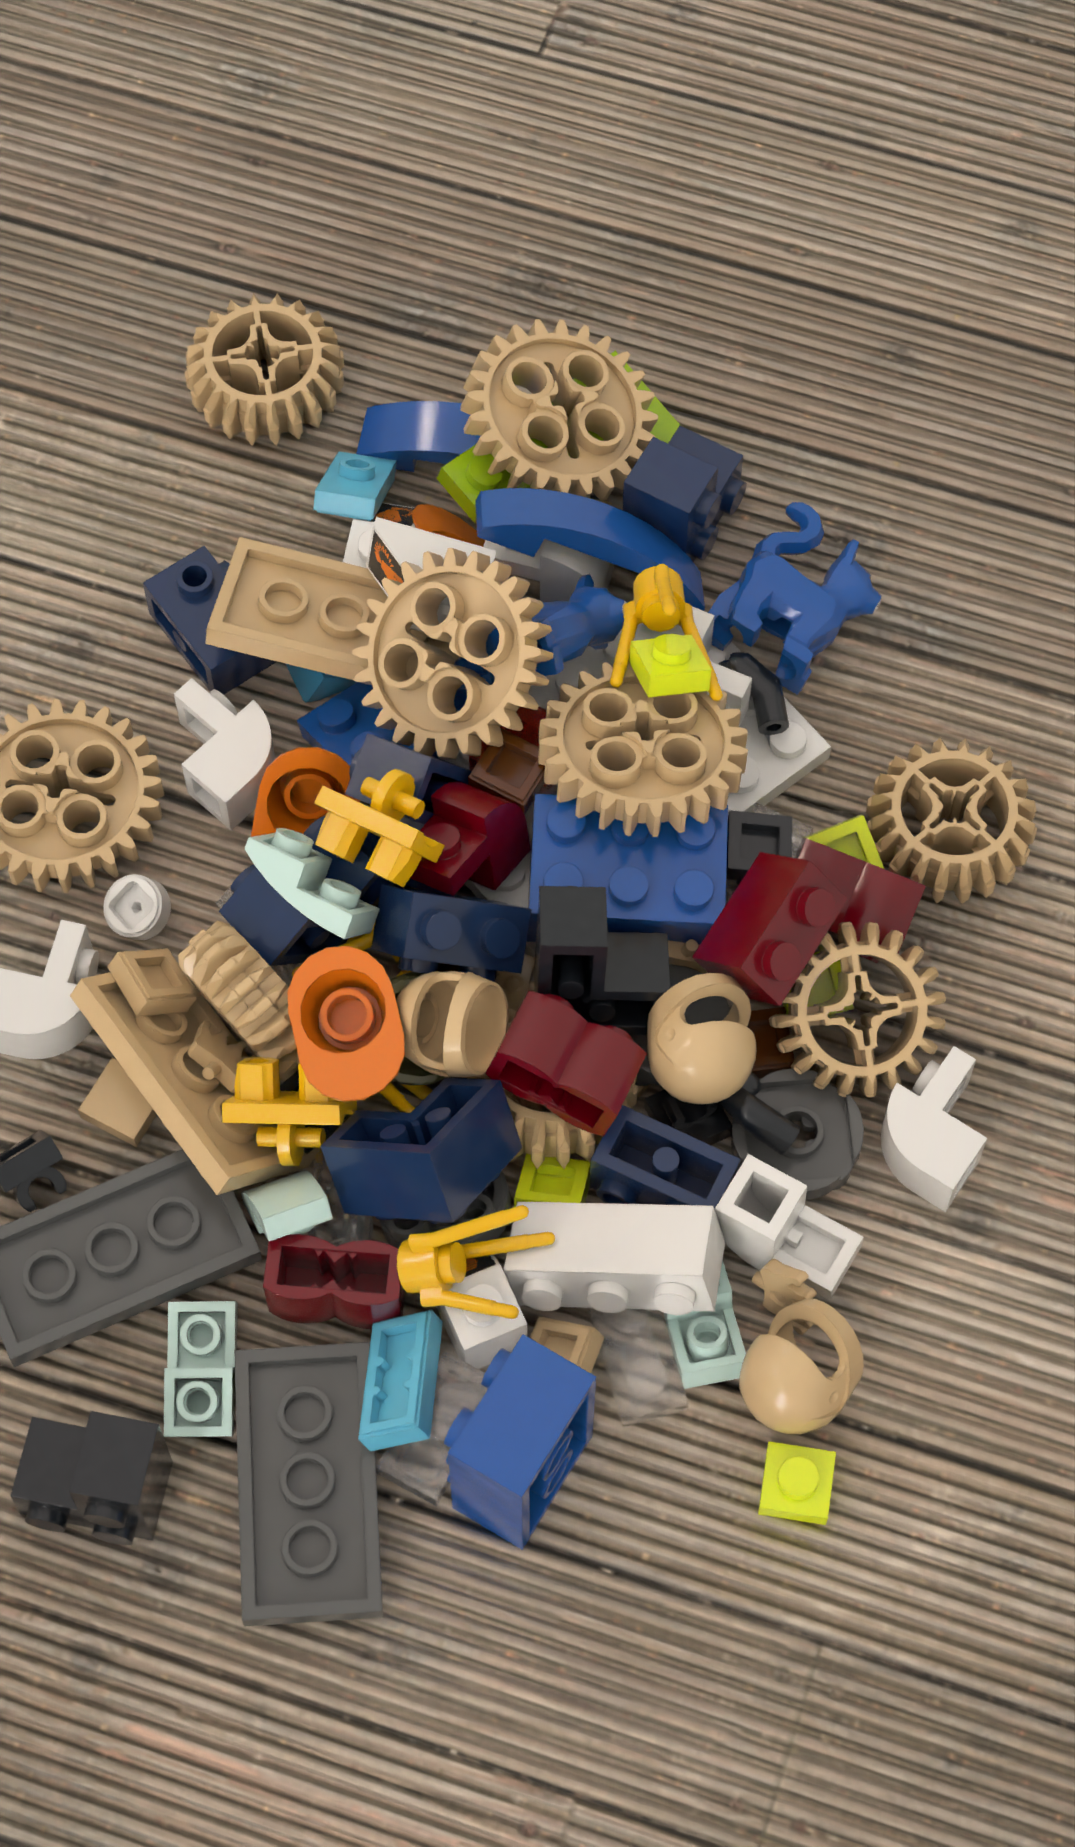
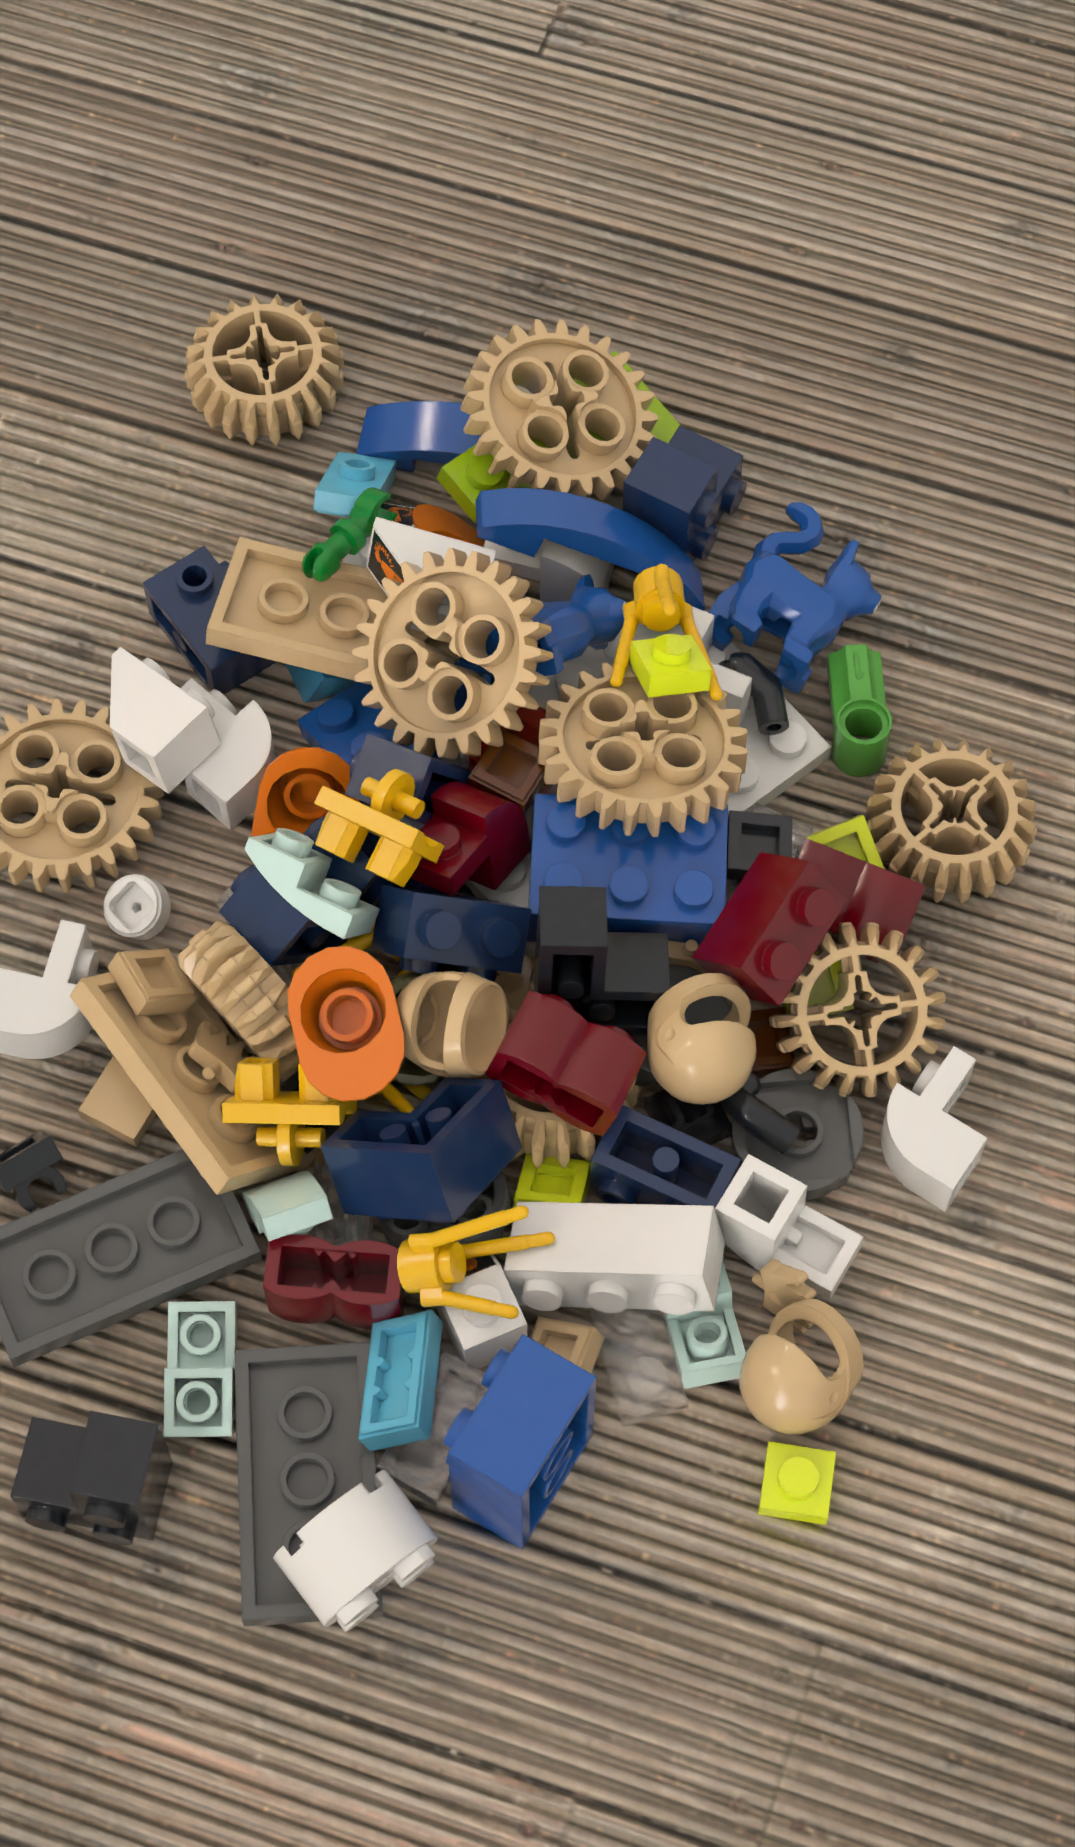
none -> white slope [110,647,221,794]
none -> white brick [273,1470,438,1632]
none -> green piece [301,487,398,582]
none -> bright green piece [827,644,892,777]

